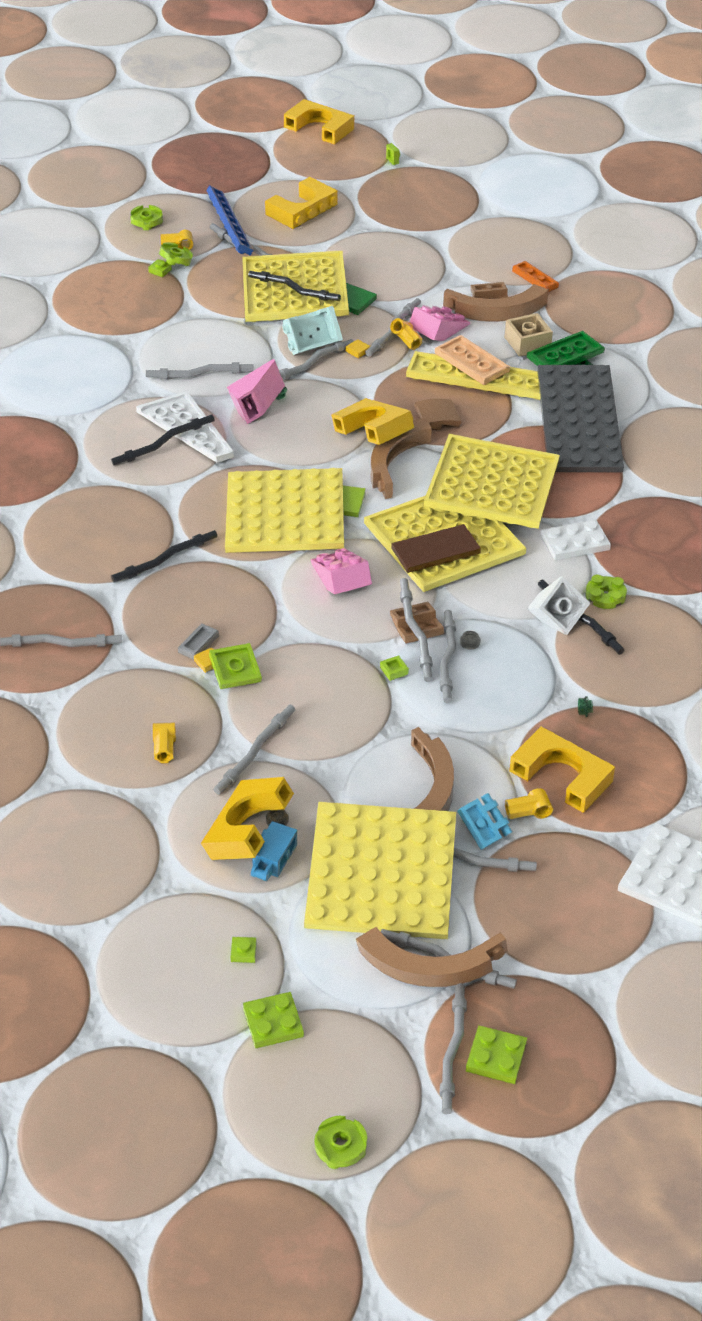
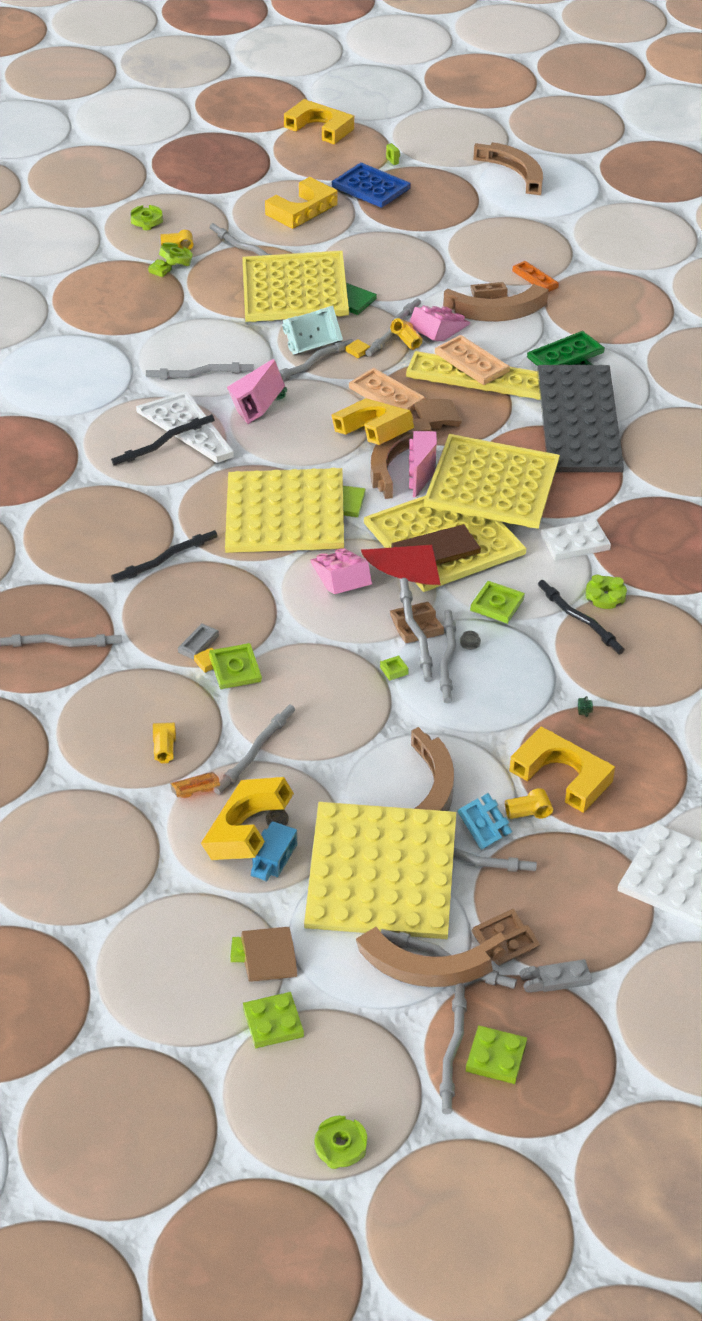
blue plate [206,185,254,255] -> none
black bar [248,271,341,301] -> none
tan brick [504,313,553,357] -> none
white slope [528,576,590,635] -> none
none -> clear orange plate [170,772,220,798]
none -> medium nougat slope [241,927,297,982]
none -> blue plate [332,162,411,208]
none -> light nougat tile [349,368,426,412]
none -> red sticker [361,545,441,585]
none -> bright pink slope [409,431,437,497]
none -> lime plate [470,581,525,624]
none -> medium nougat slope [471,909,540,966]
none -> medium nougat arch [473,142,543,195]
none -> light grey hinge [519,959,592,993]

